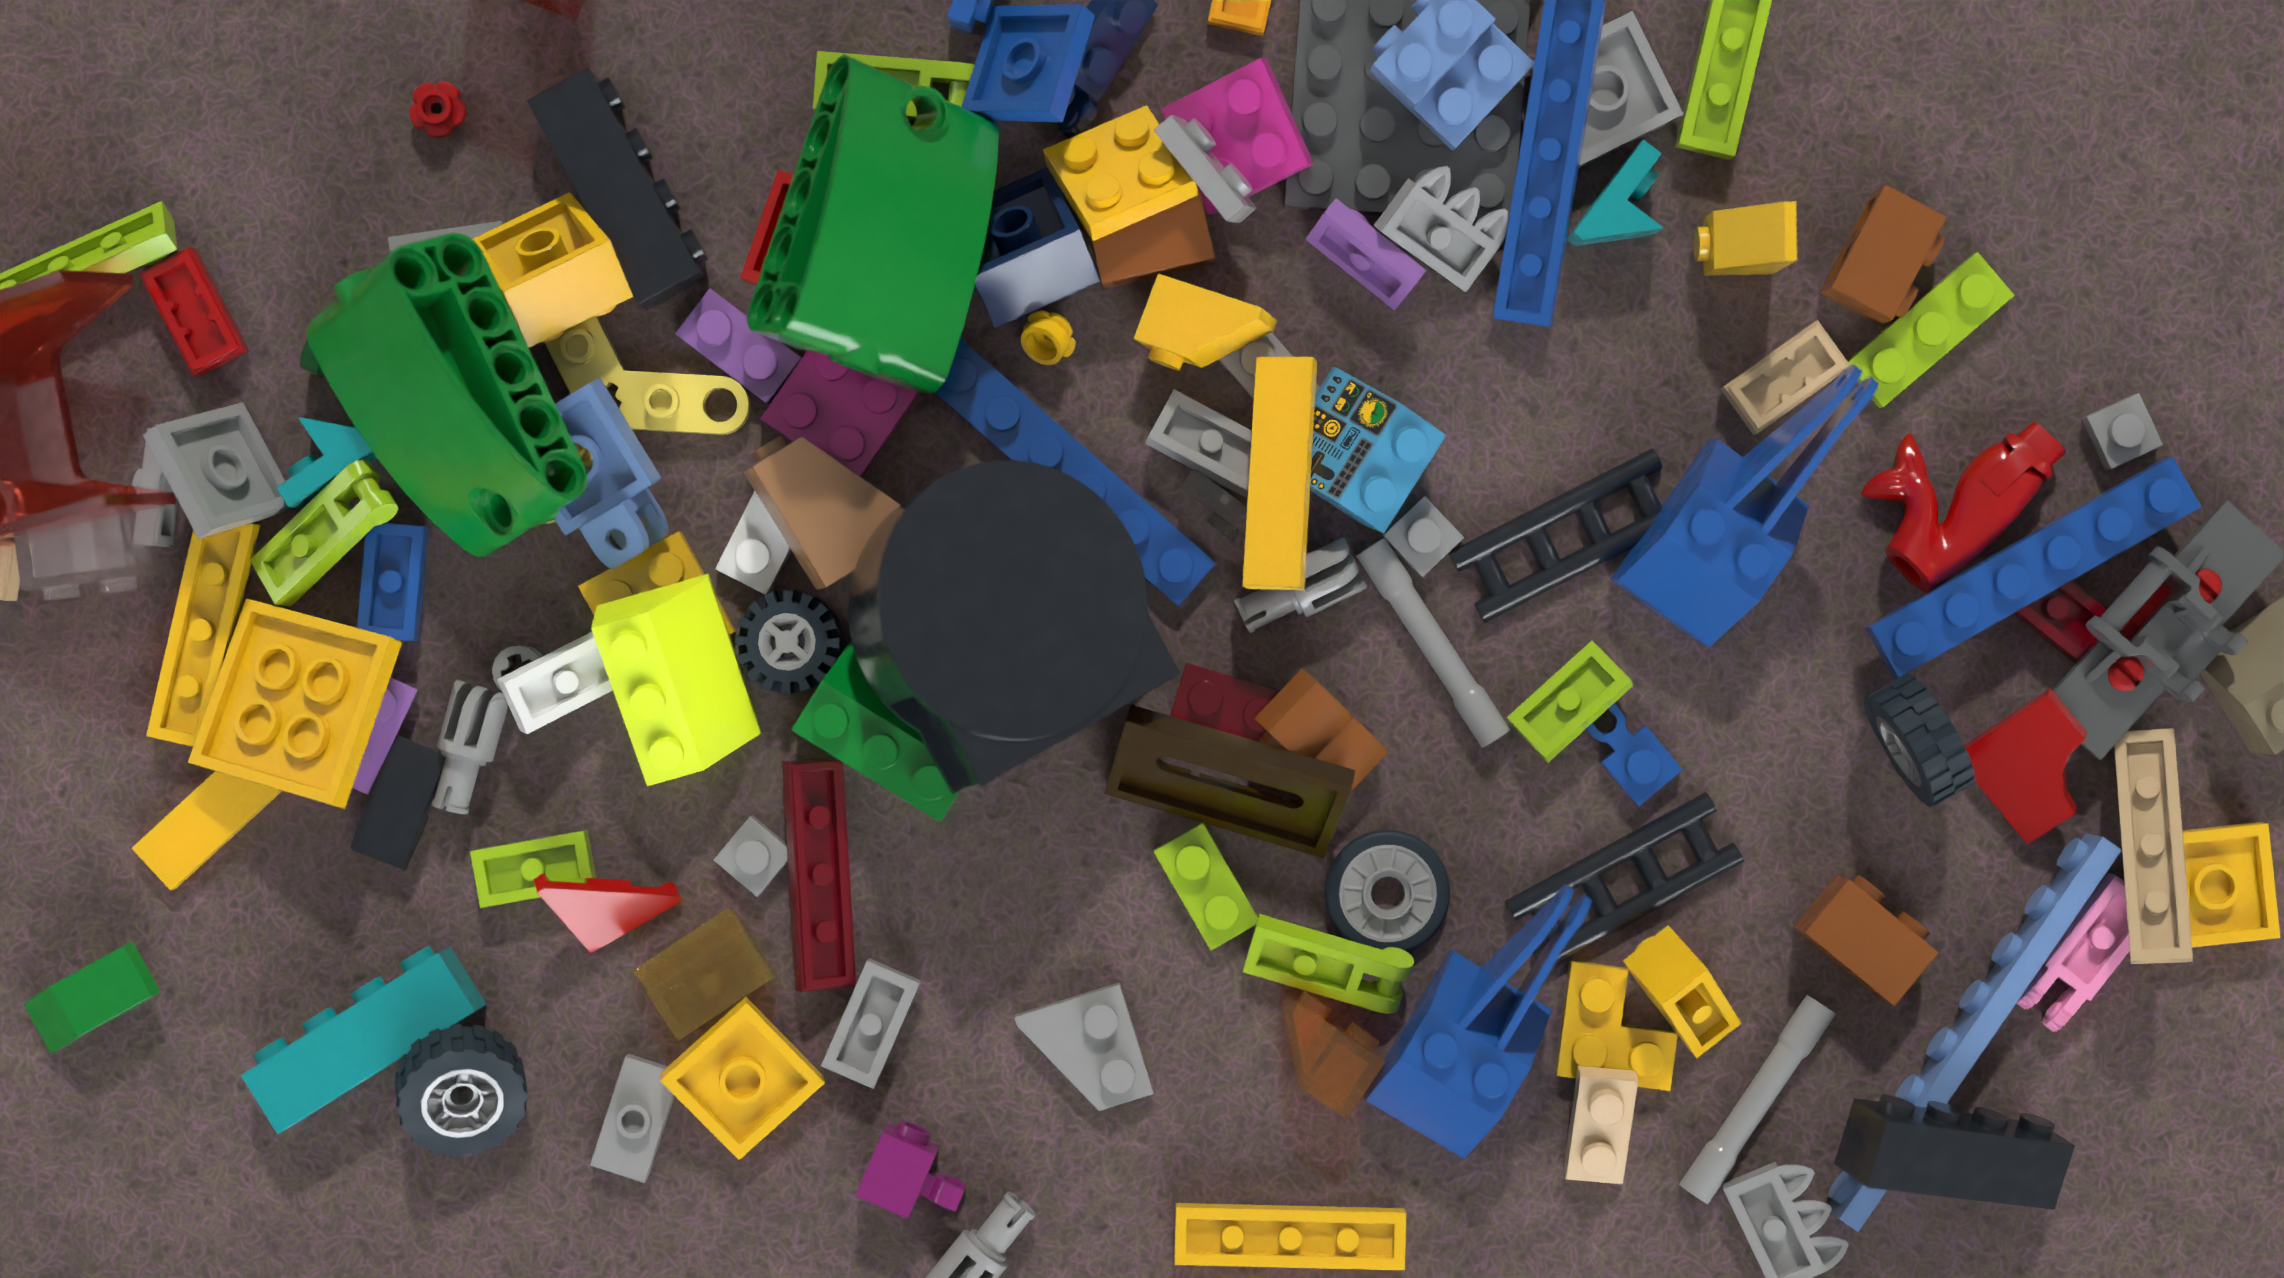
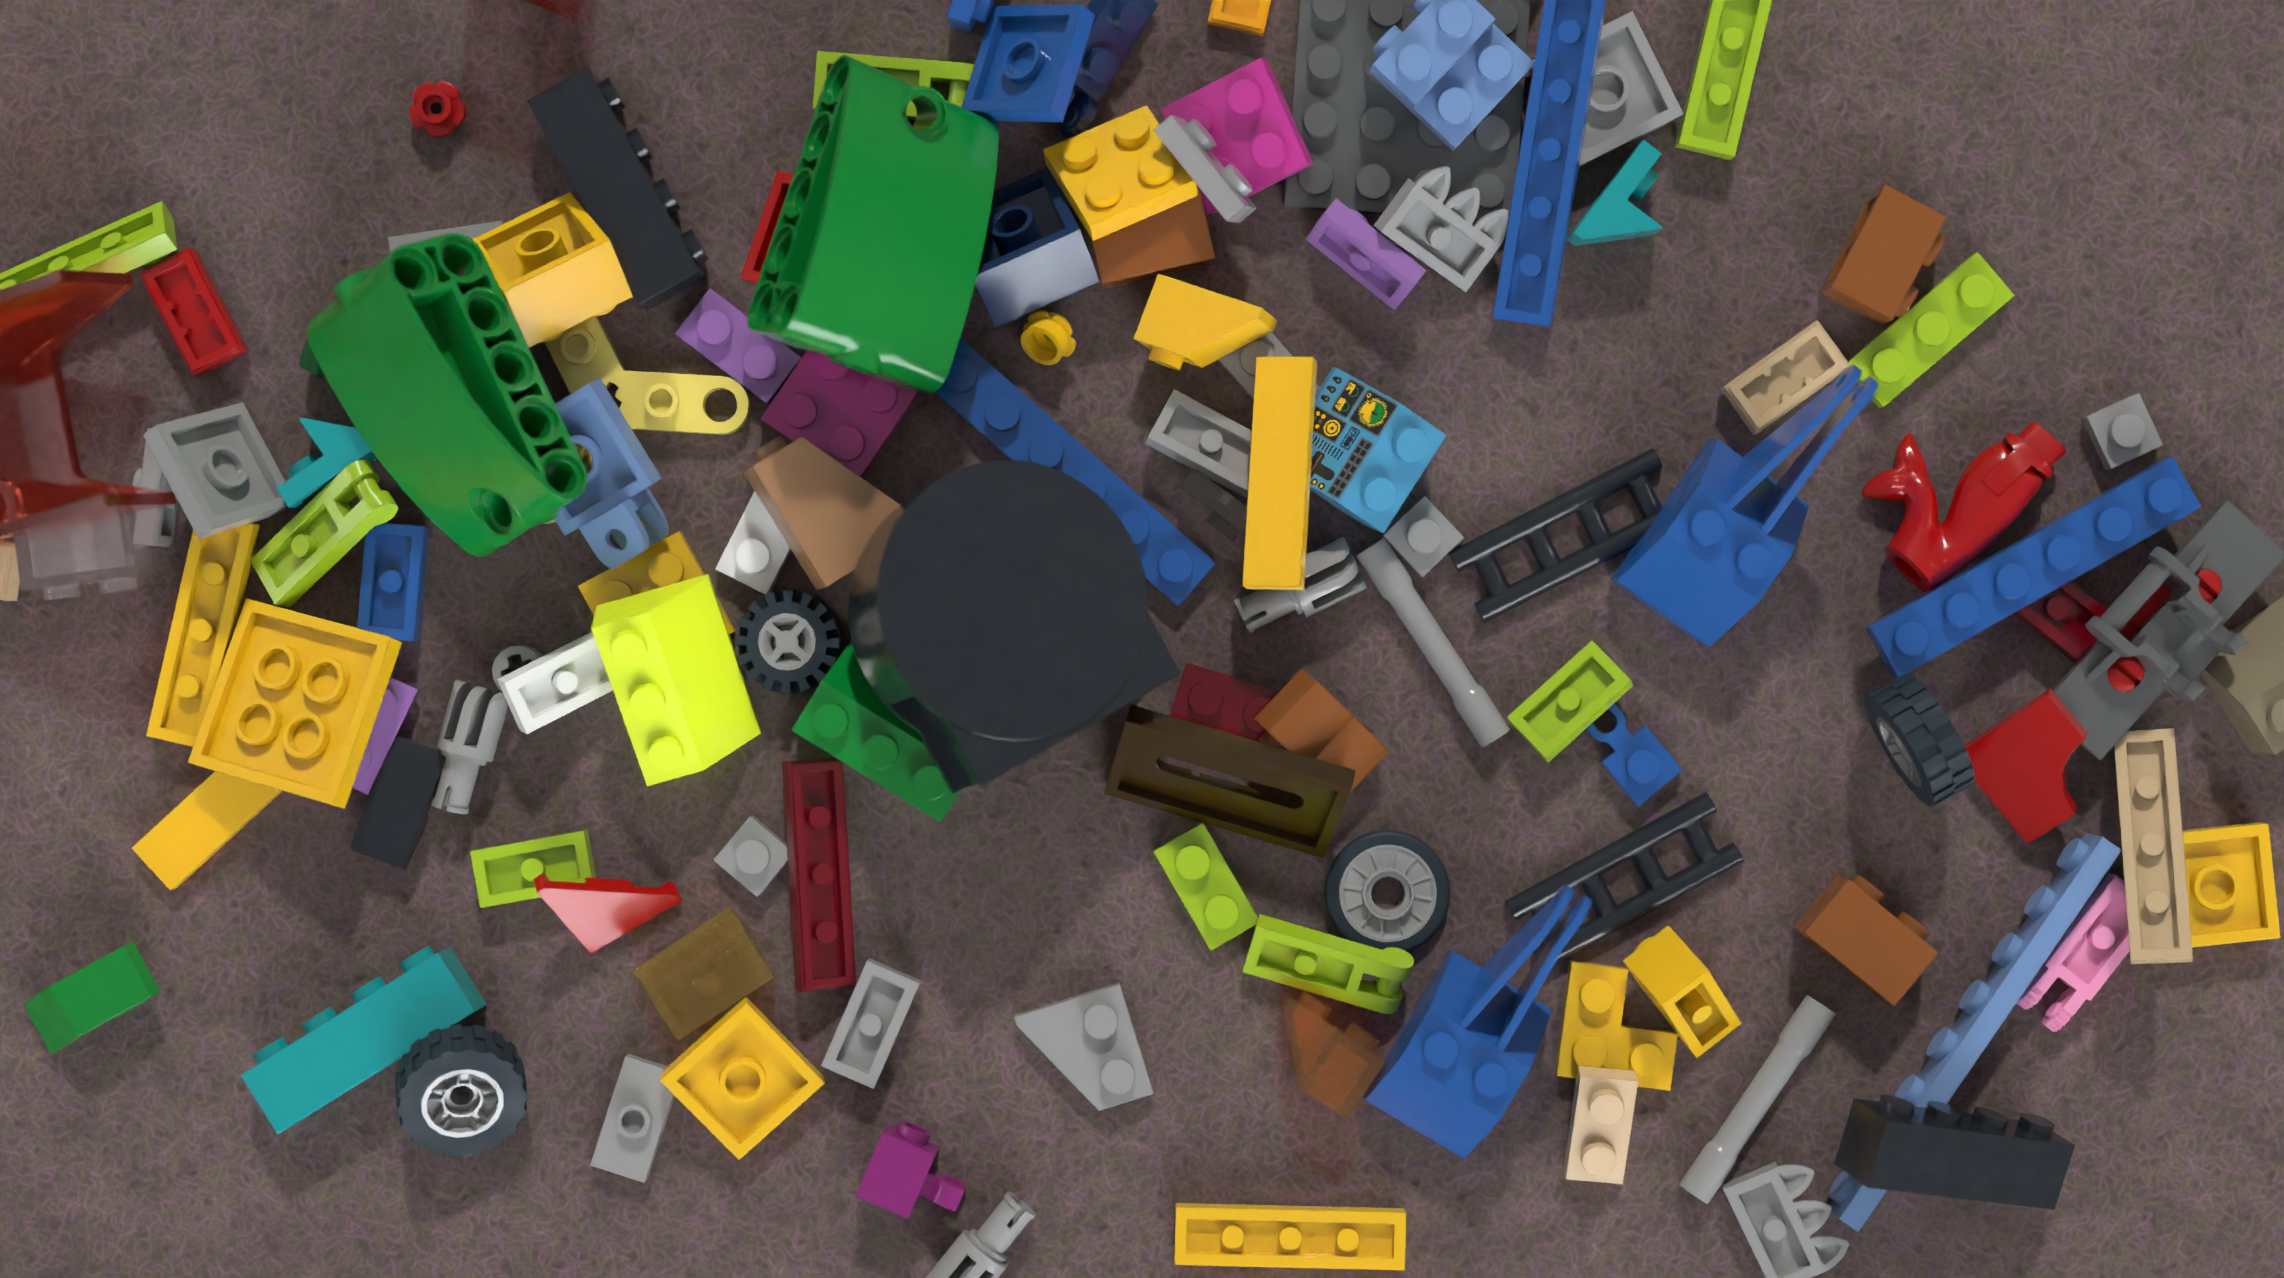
yellow slope [1693,201,1797,276] -> none

